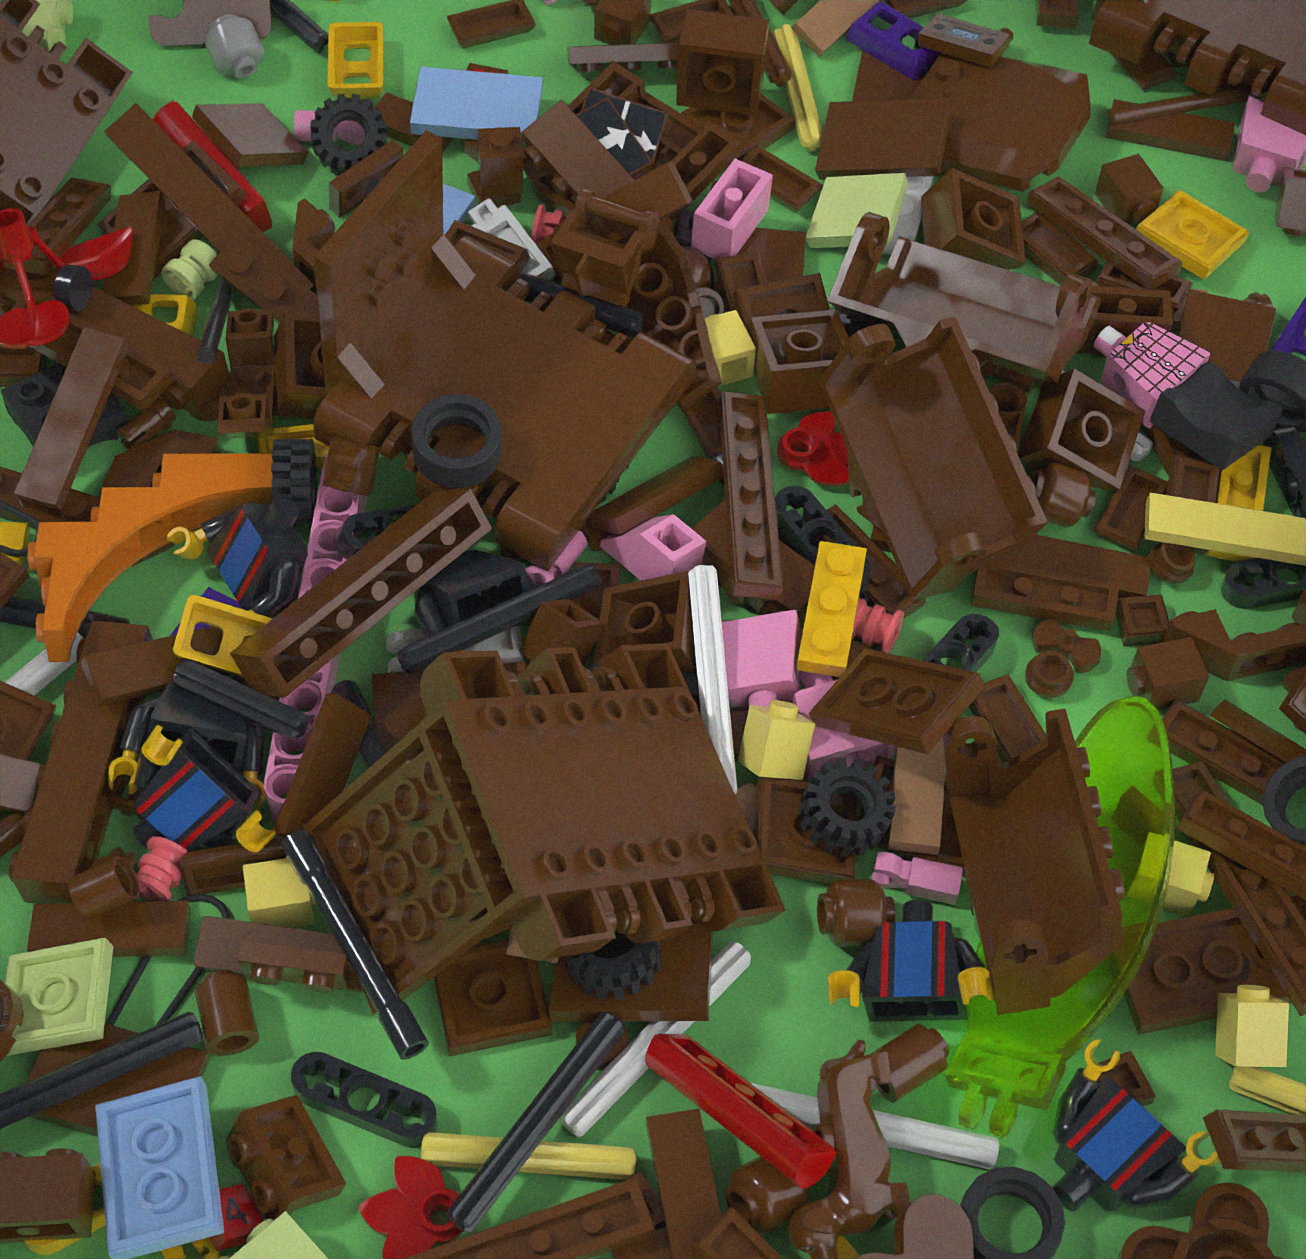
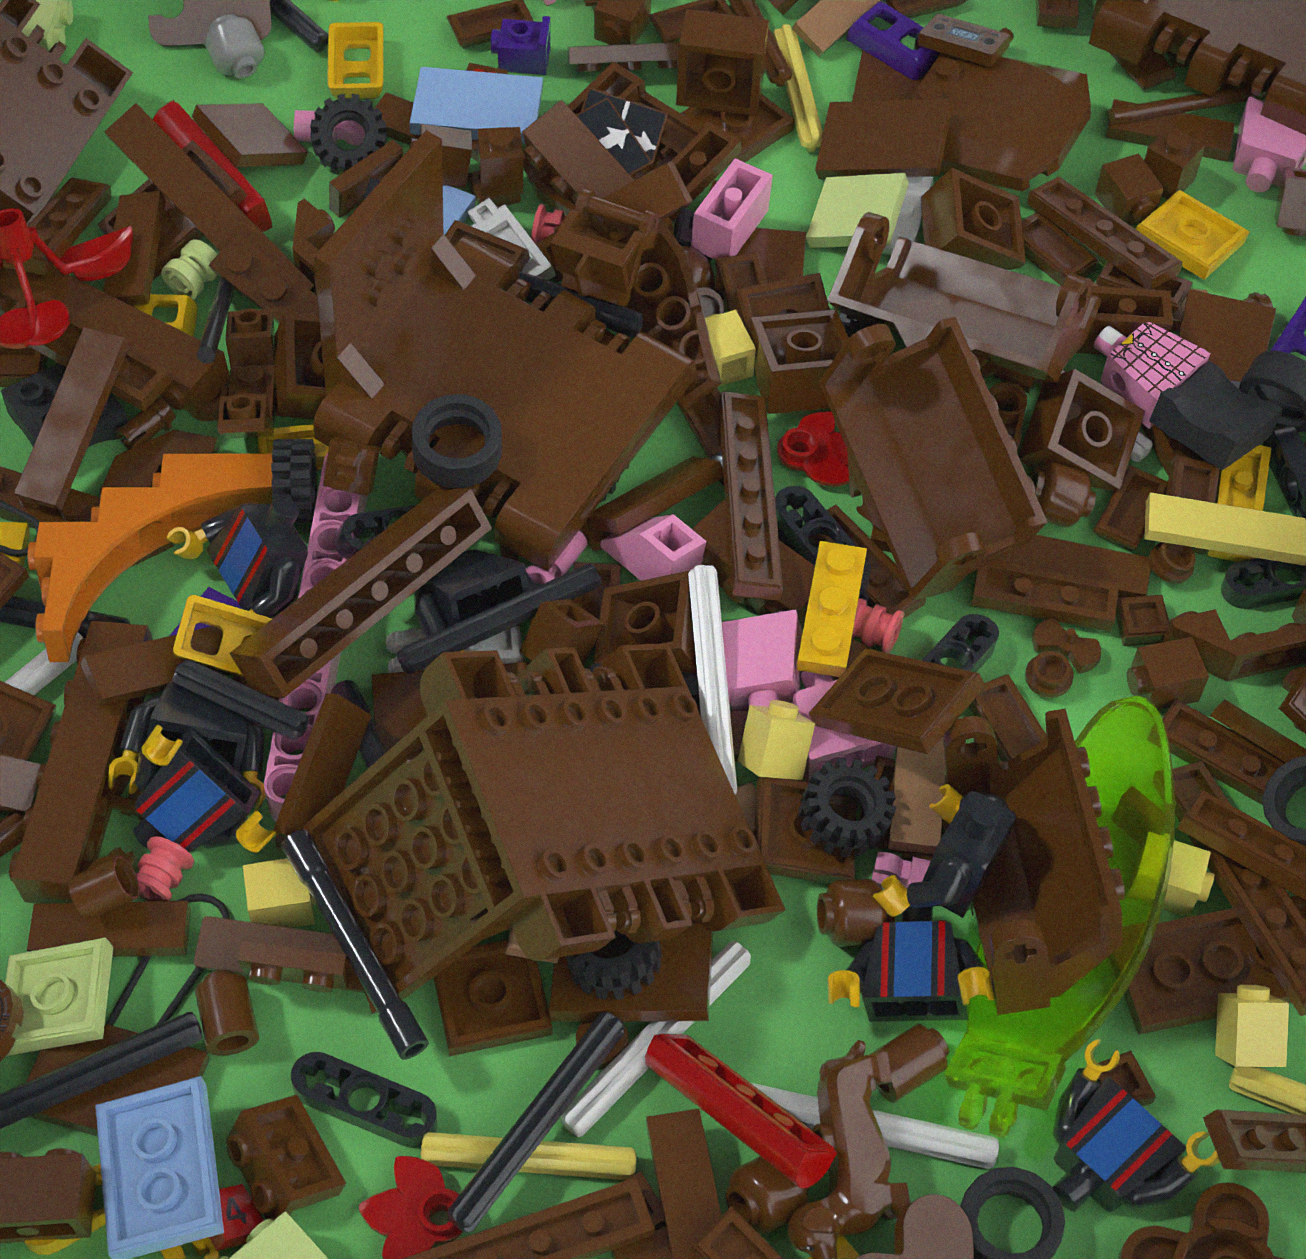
black tile [54,264,92,311] -> none
reddish brown tile [180,838,286,895] -> none
reddish brown tile [740,145,823,213] -> none
none -> reddish brown brick [409,124,472,188]
none -> dark purple brick [491,16,551,75]
none -> black torso [873,784,1017,918]
none -> reddish brown brick [1144,125,1206,200]

